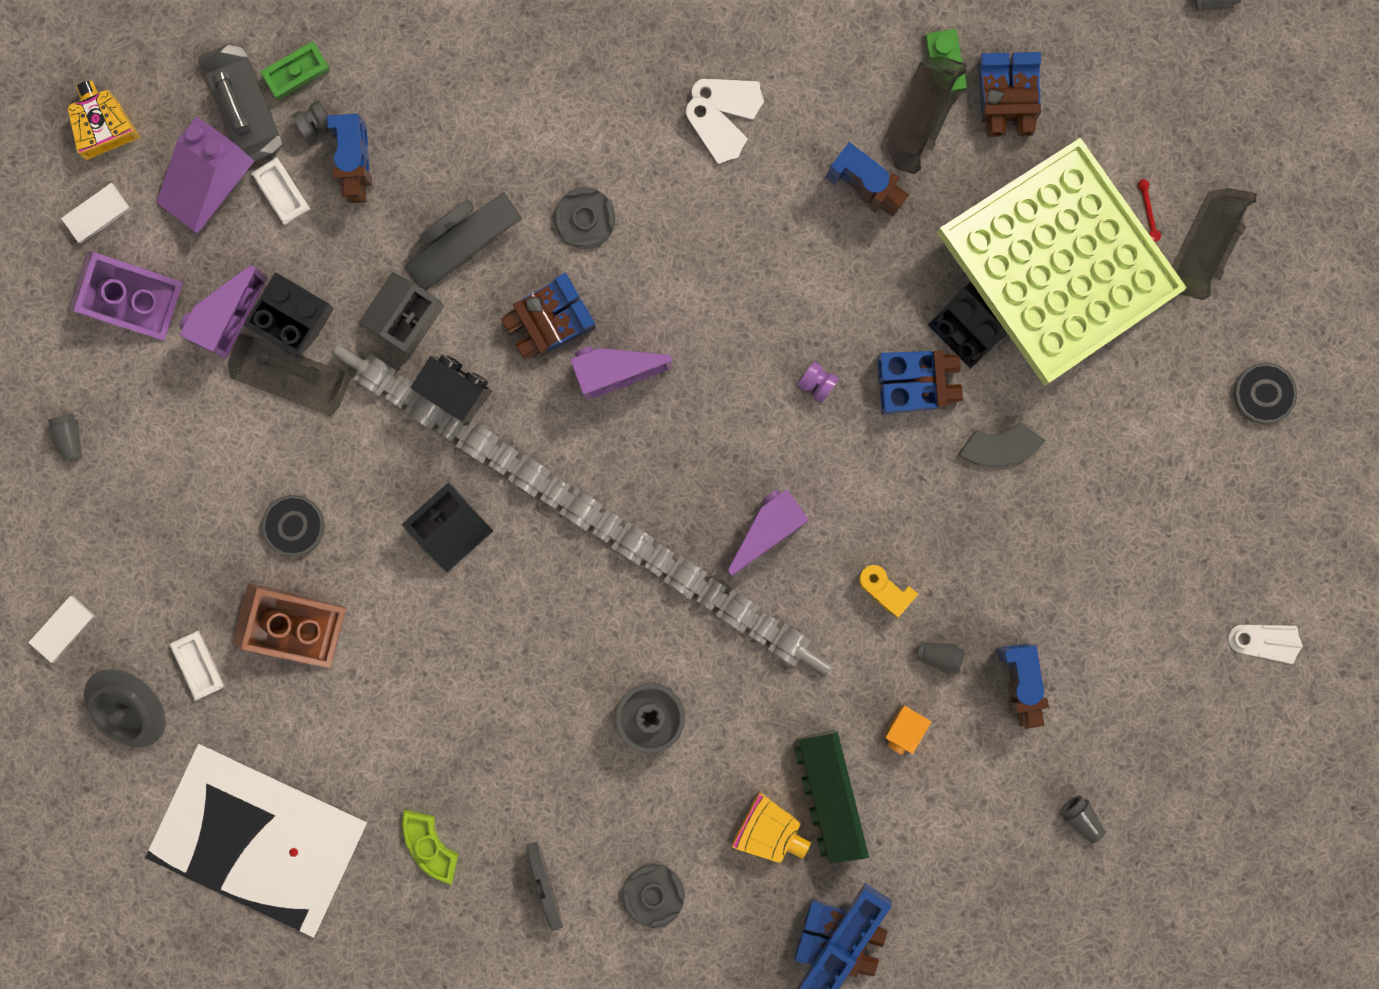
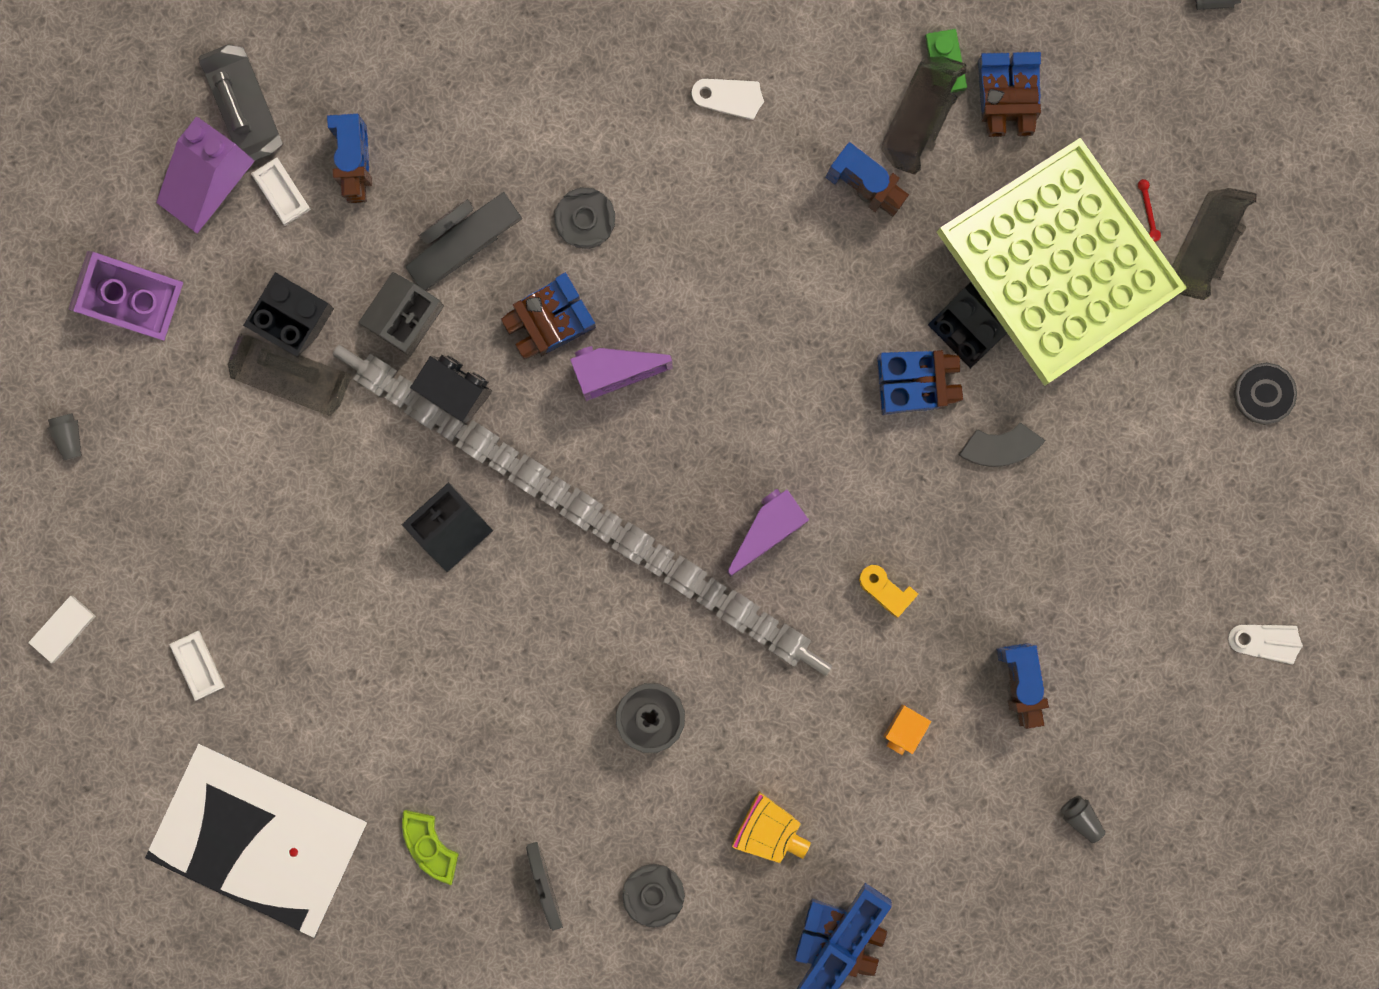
white tile [61,183,131,244] -> none
torso [68,81,140,160] -> none
dark grey piece [84,669,166,747] -> none
medium lavender slope [179,265,268,359] -> none
dark orange slope [232,583,346,668] -> none
bright green plate [260,41,330,100] -> none
black tile [262,495,325,557] -> none
flat silver wheel [292,100,329,142] -> none
white piece [686,97,748,164] -> none
dark green slope [794,729,869,863] -> none
medium lavender wheel [797,361,840,404] -> none
dark grey cone [916,642,964,675] -> none

